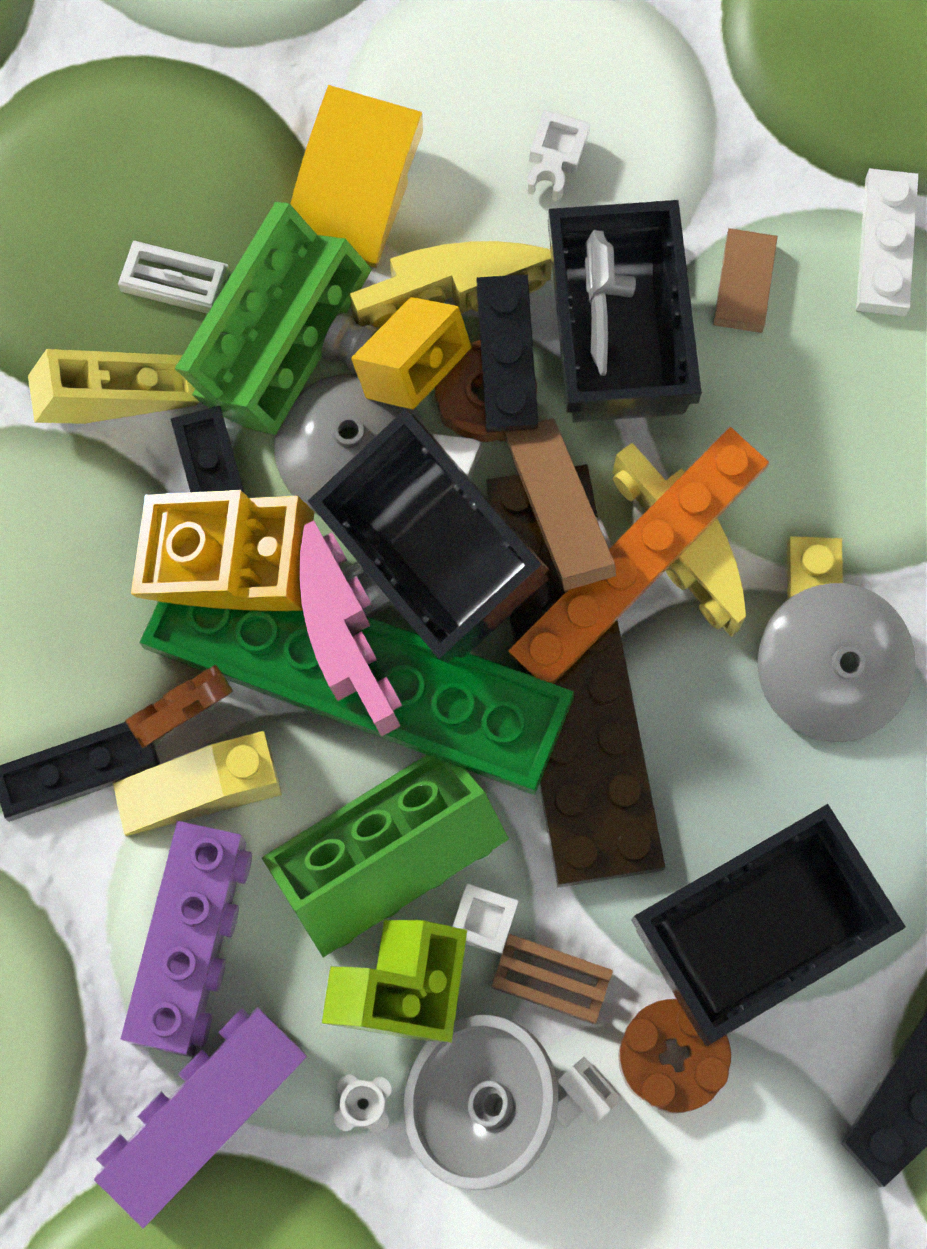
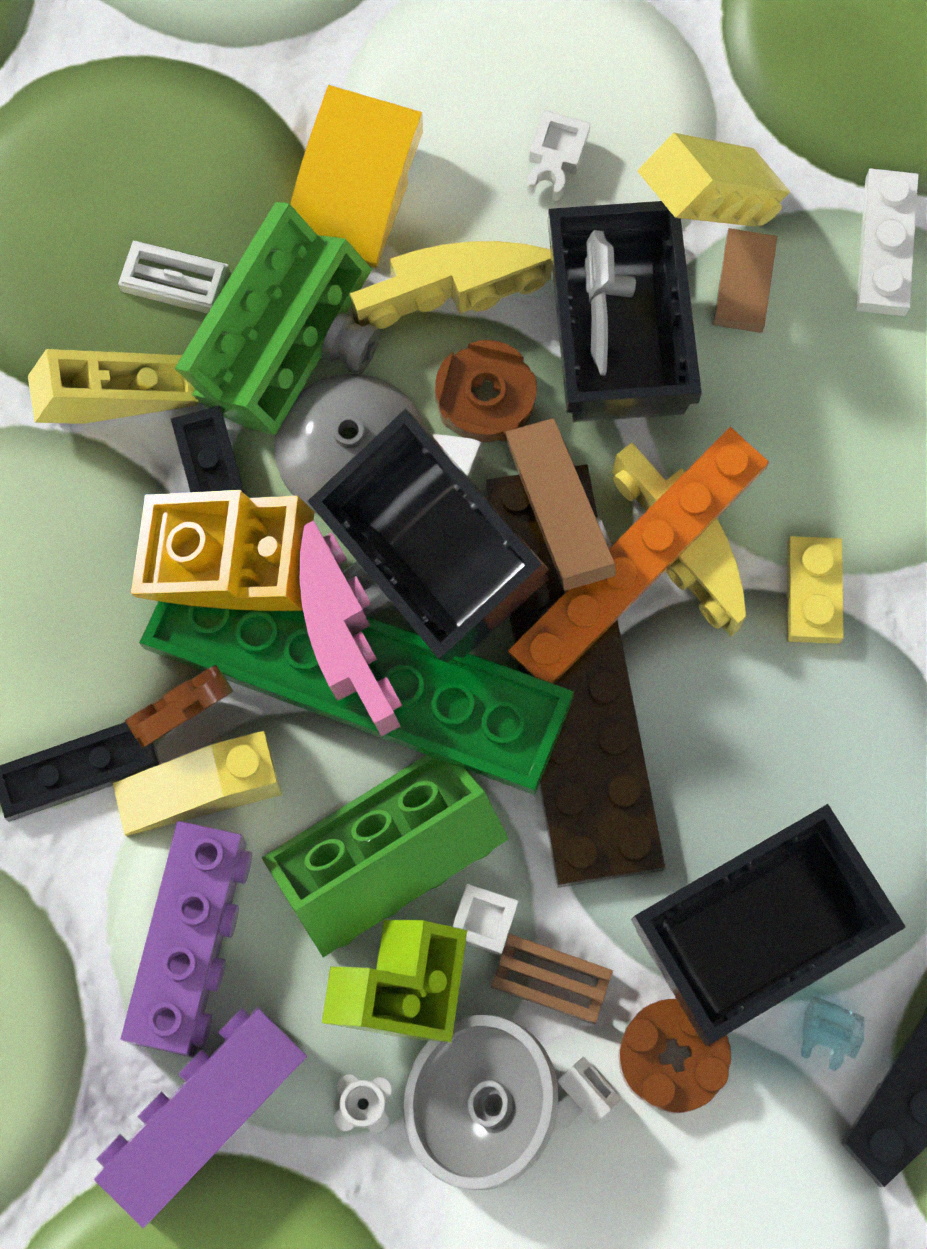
yellow brick [351,297,472,410] -> none
black plate [476,274,538,432] -> none
light grey dish [758,583,915,742] -> none
none -> light yellow brick [637,133,790,227]
none -> clear light blue tile [801,995,865,1071]

